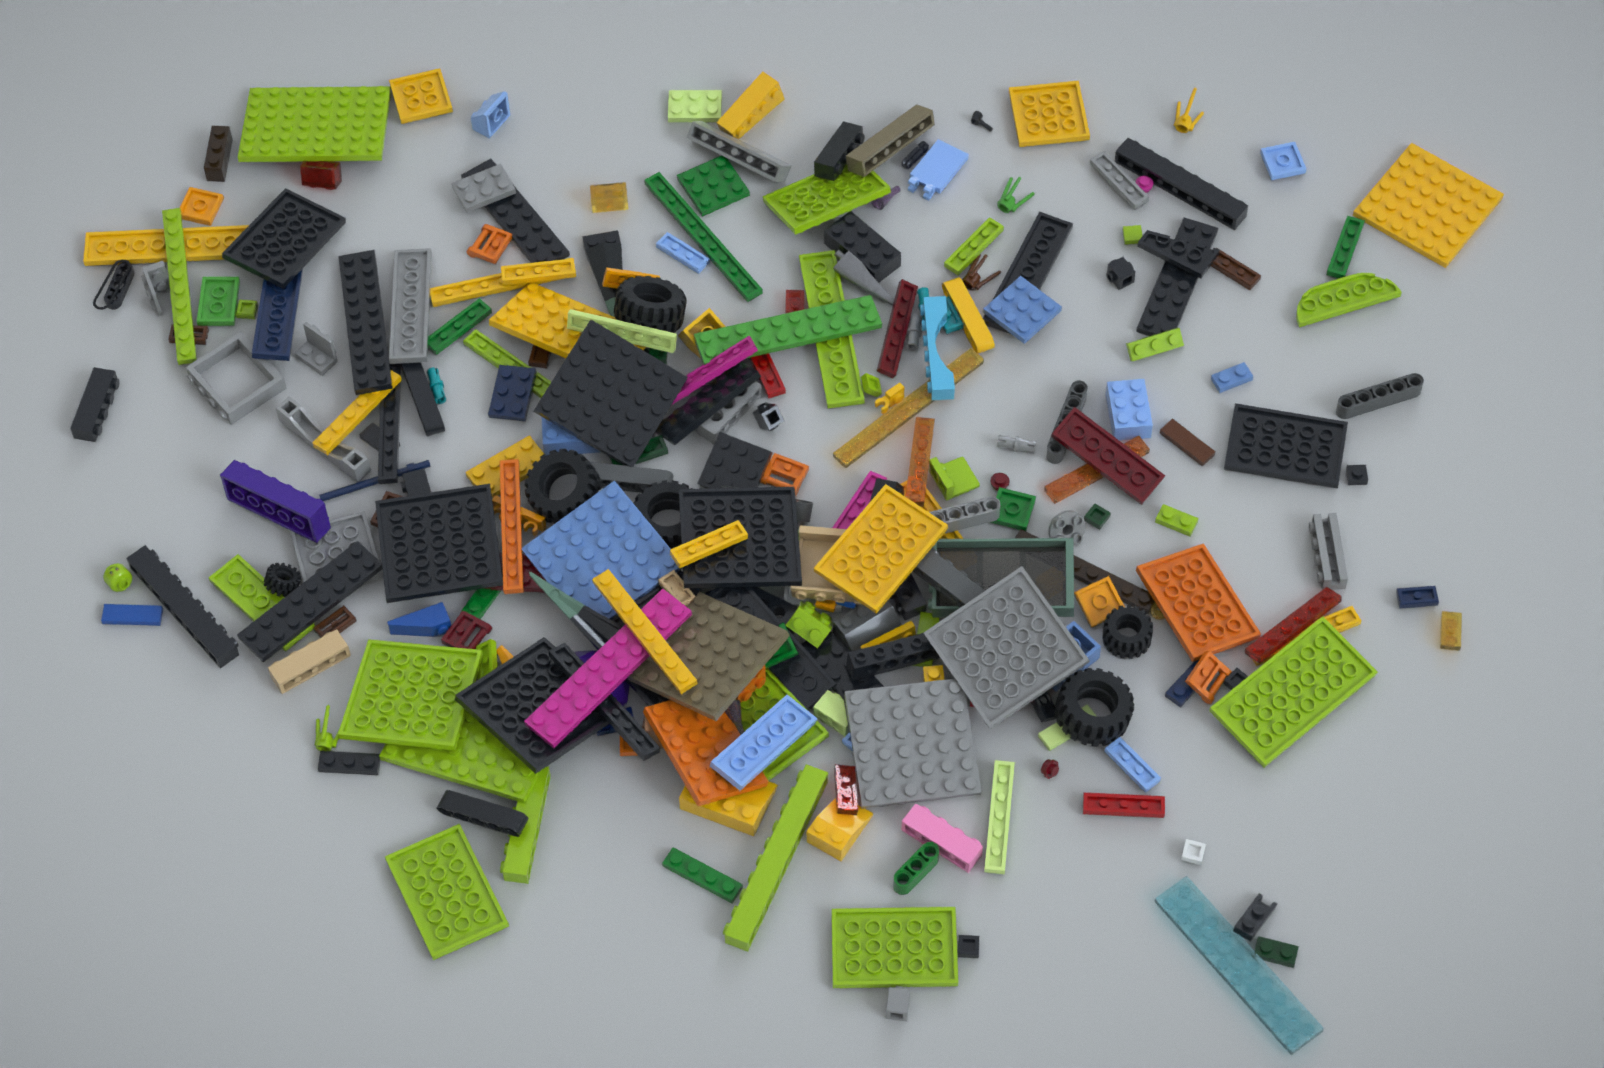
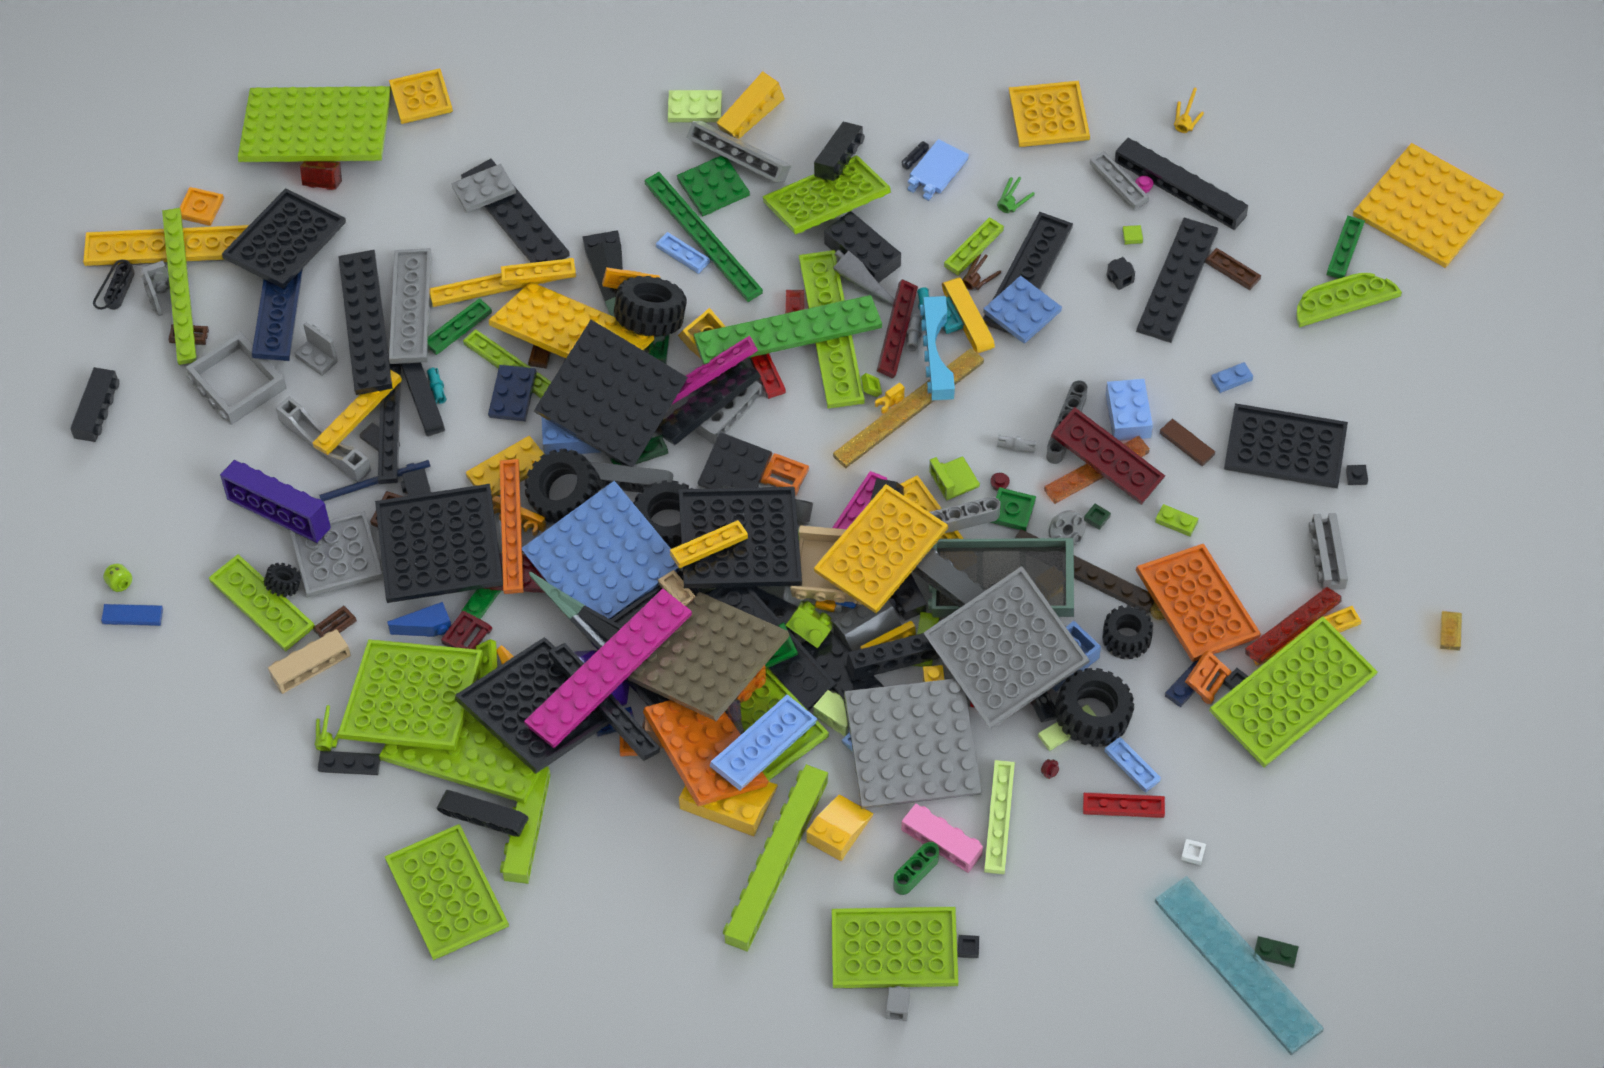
black brick [126,545,239,669] -> none
bright green plate [197,277,240,326] -> none
dark brown brick [204,126,233,182] -> none
lime tile [236,300,258,319] -> none
black plate [237,541,383,662] -> none
orange plate [466,224,512,264] -> none
light blue slope [471,91,510,139] -> none
yellowish green plate [567,309,677,353] -> none
clear yellow brick [590,182,628,213] -> none
yellow plate [592,569,698,694] -> none
green plate [662,847,743,904] -> none
black brick [753,402,784,431] -> none
clear red plate [834,764,858,815] -> none
dark tan brick [846,104,935,177] -> none
clear purple cone [871,186,901,210] -> none
clear orange plate [905,417,935,507] -> none
black hand [971,111,993,132] -> none
light orange tile [1074,576,1125,628] -> none
lime plate [1126,328,1184,361] -> none
black wing [1137,230,1220,278] -> none
black hinge [1233,893,1277,942] -> none
light blue plate [1260,142,1306,181] -> none
dark grey beam [1336,373,1424,419] -> none
dark blue plate [1396,586,1439,609] -> none

